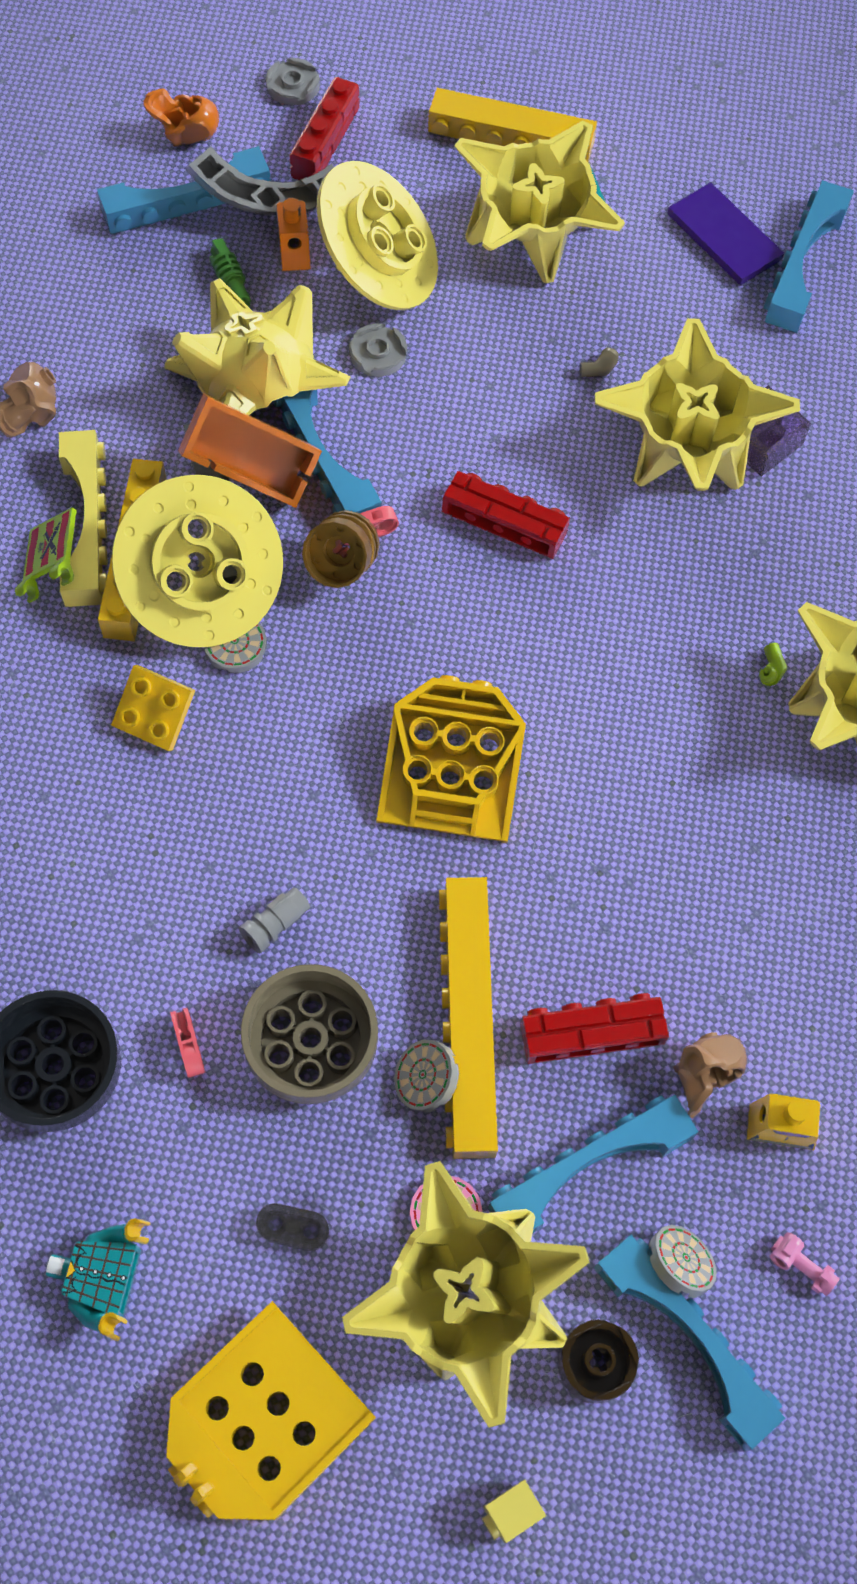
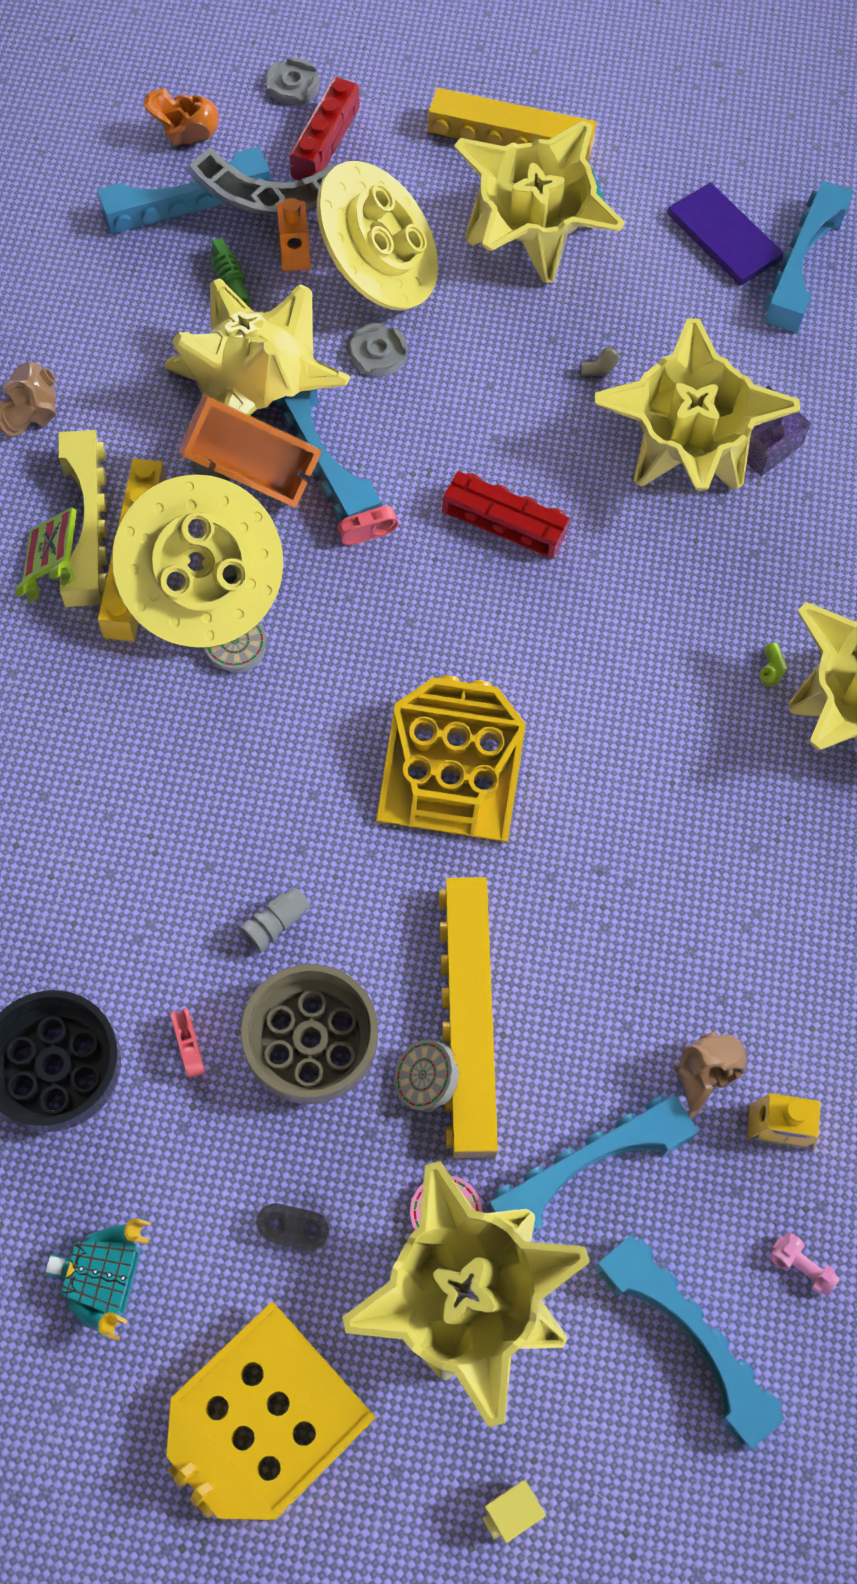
yellow plate [111,665,196,751] -> none
pearl gold wheel [302,510,380,588] -> none
red brick [520,993,669,1064] -> none
dark brown brick [558,1319,639,1404] -> none
light grey tile [649,1225,717,1298] -> none

